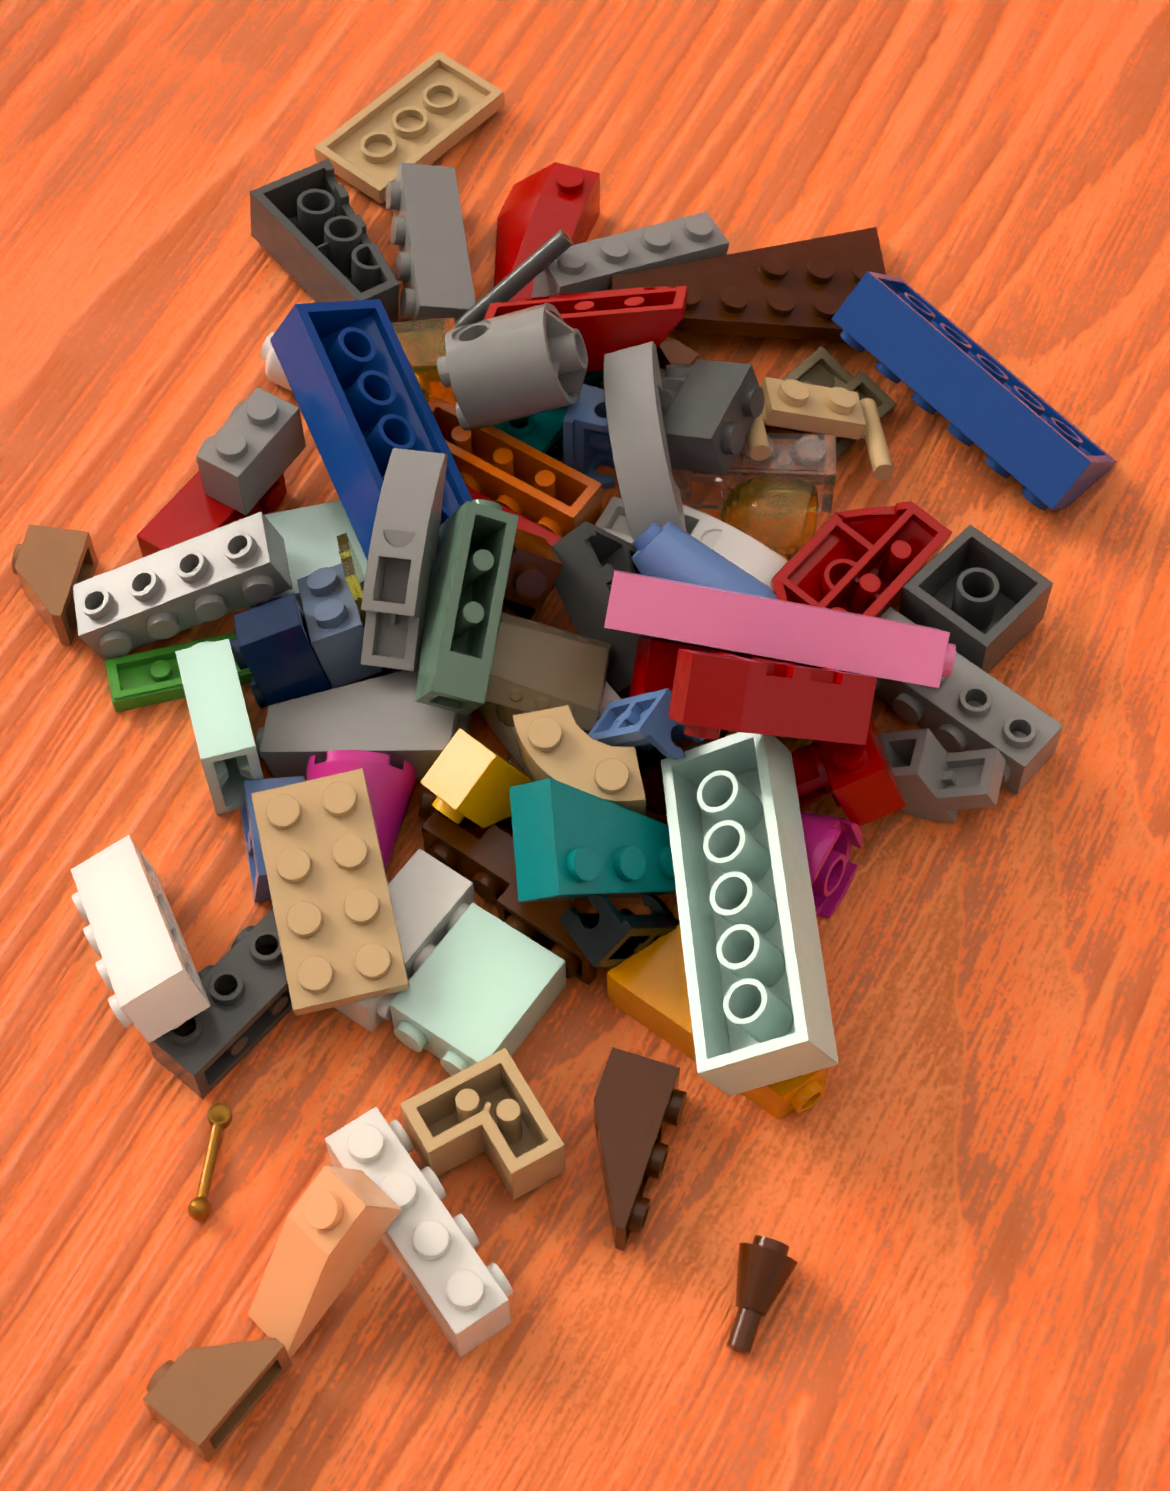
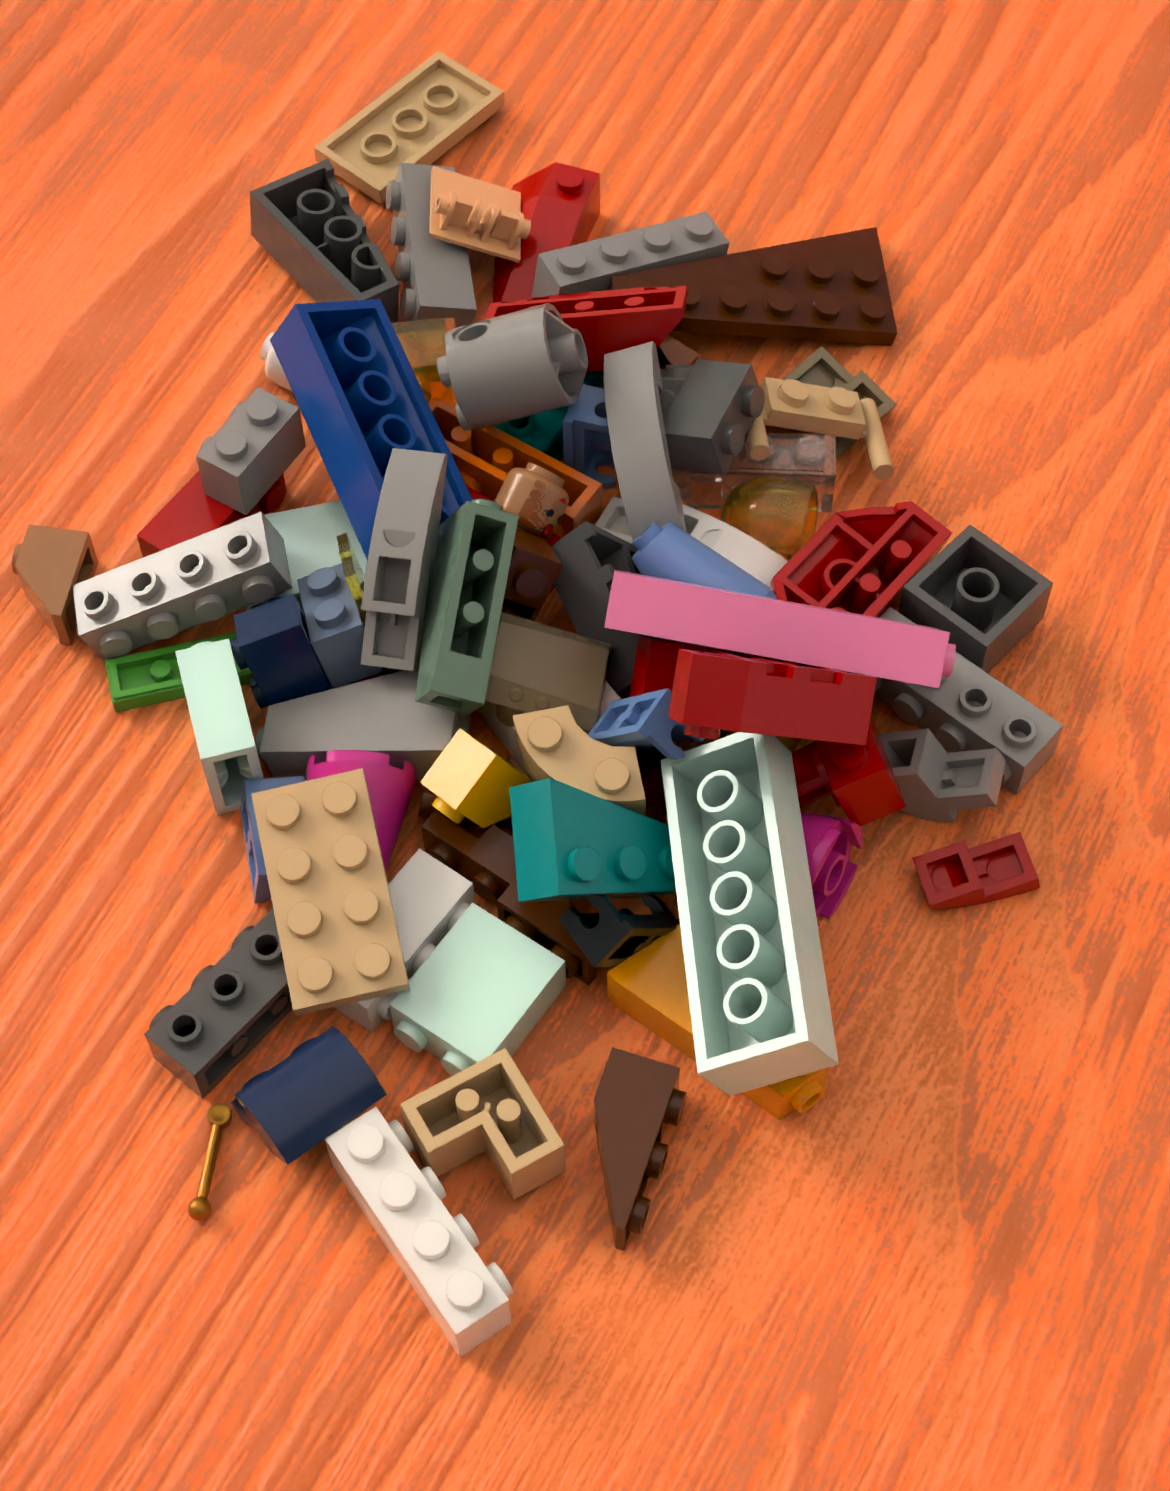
white brick [71,835,211,1043] -> none
medium nougat slope [142,1338,292,1463] -> none
light nougat slope [247,1165,402,1356] -> none
dark grey piece [417,229,573,370] -> none
reddish brown cone [726,1235,798,1354] -> none
blue slope [832,271,1117,511] -> none
none -> dark blue brick [231,1026,387,1165]
none -> light nougat hinge [429,166,531,263]
none -> medium nougat head [494,462,569,539]
none -> red slope [912,832,1040,910]

